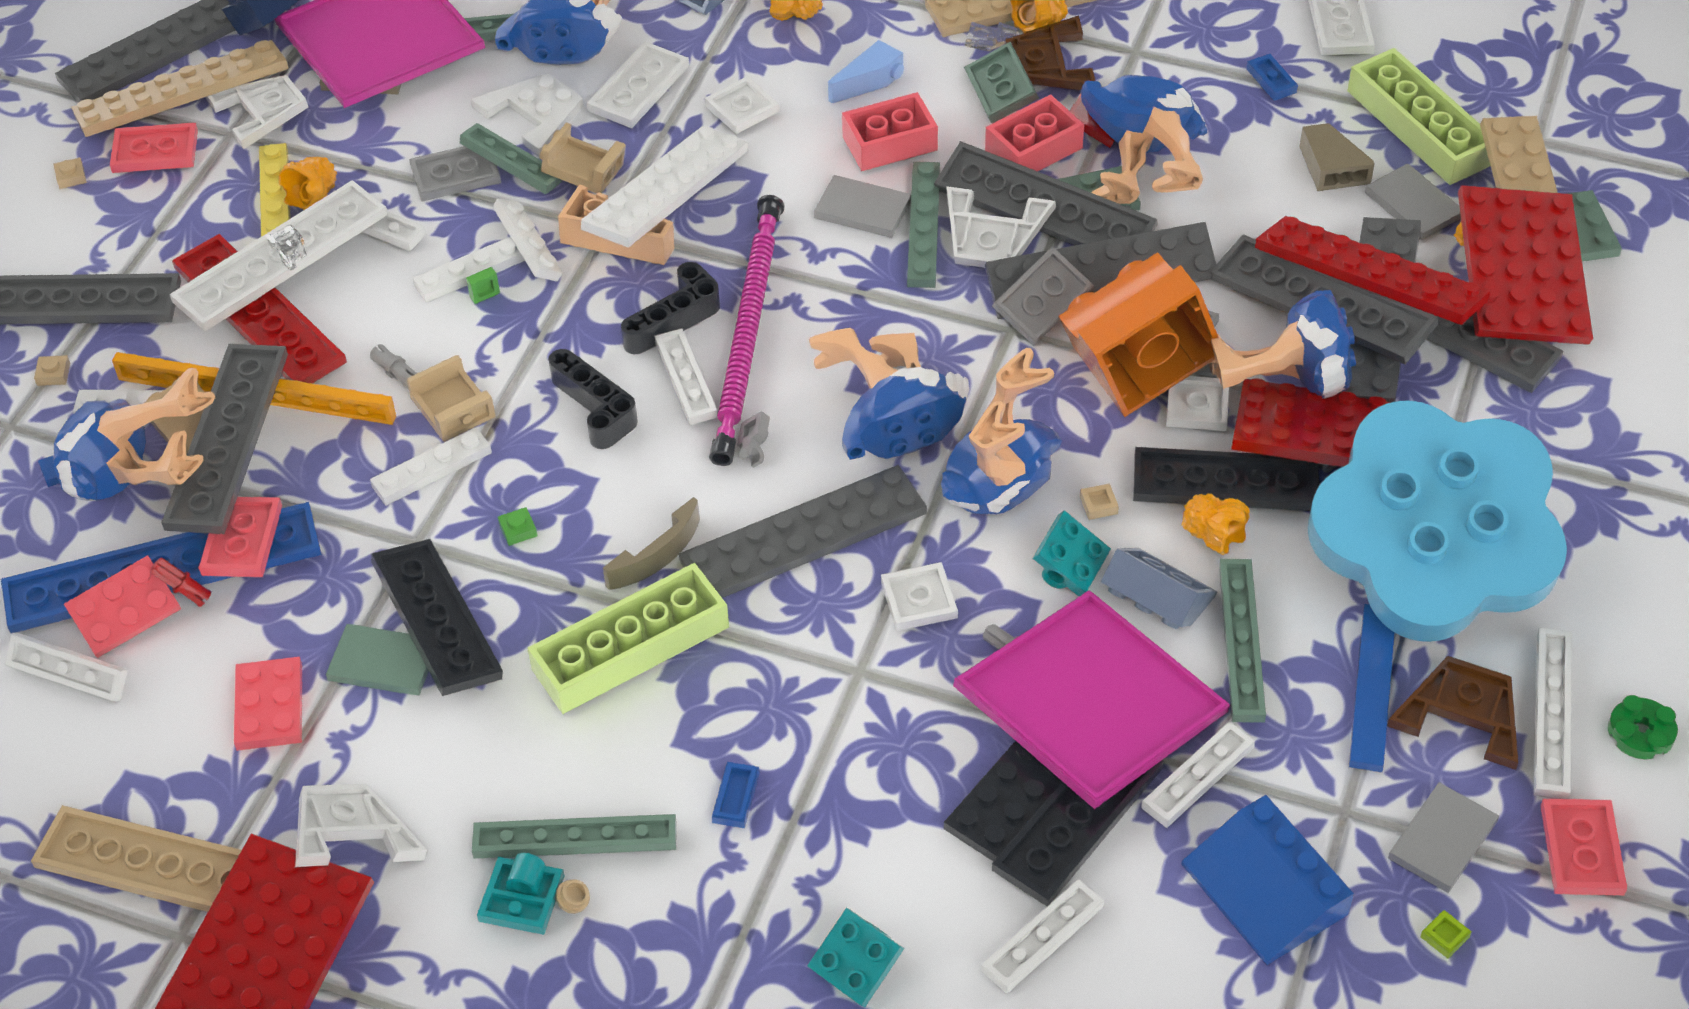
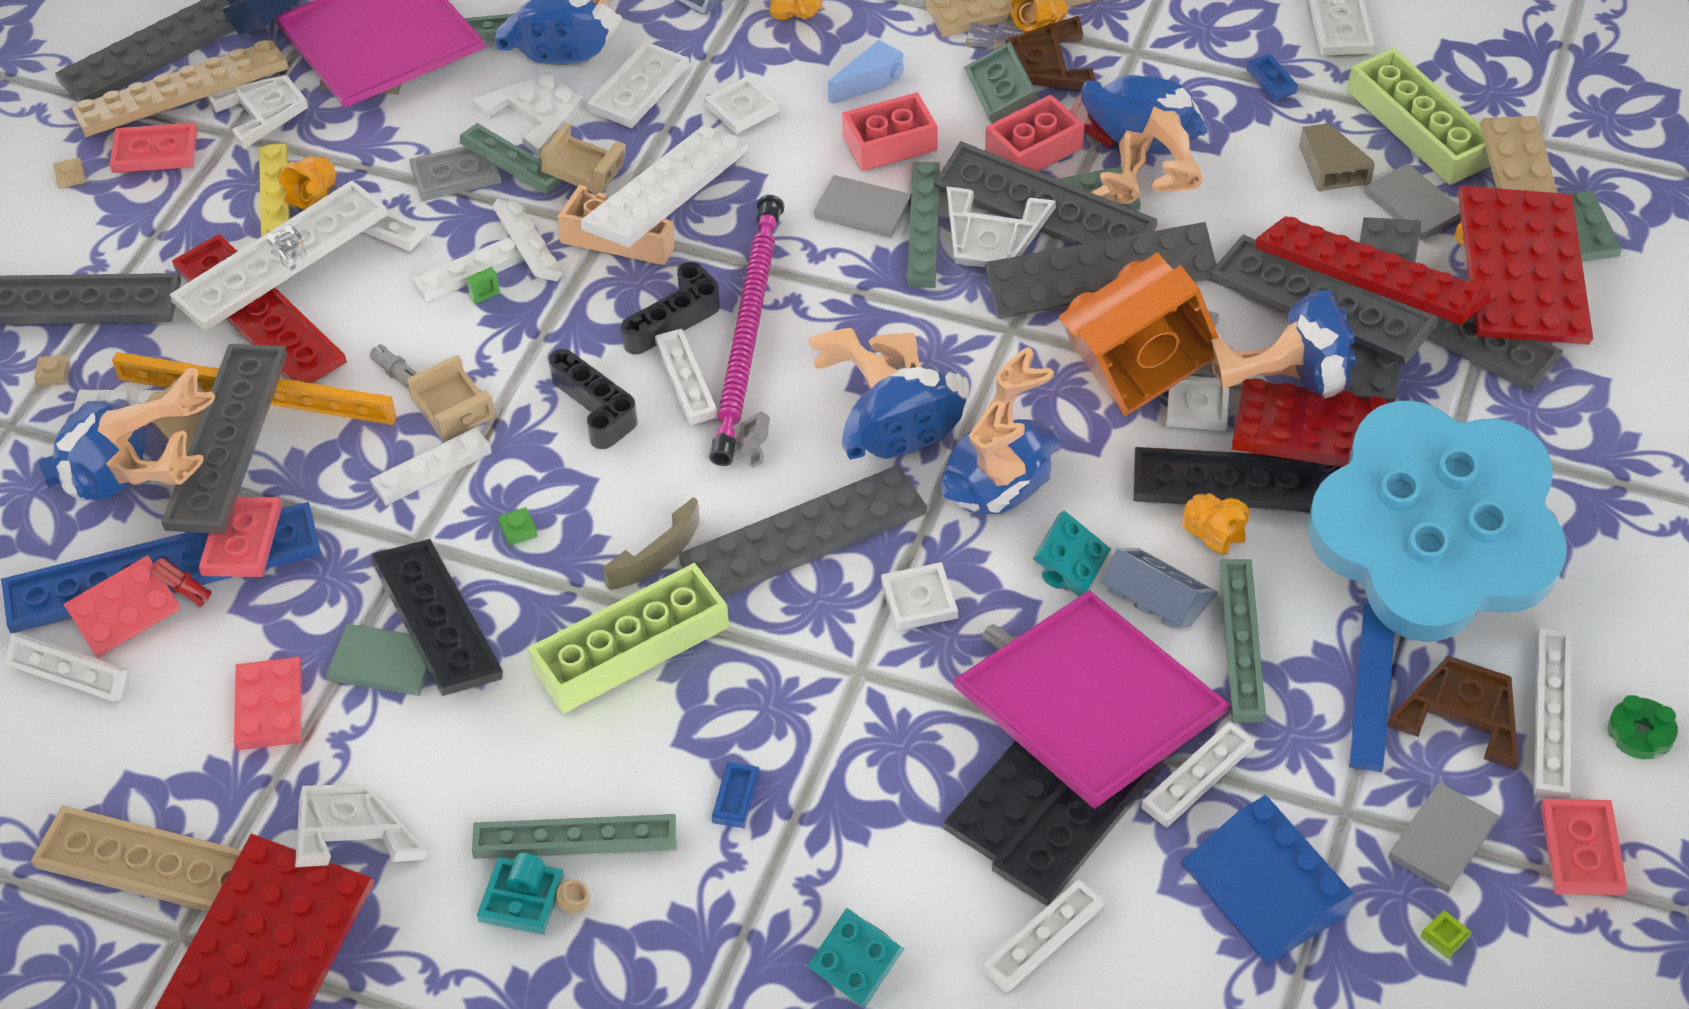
light grey tile [992,246,1094,346] -> none
tan plate [1080,483,1119,520] -> none

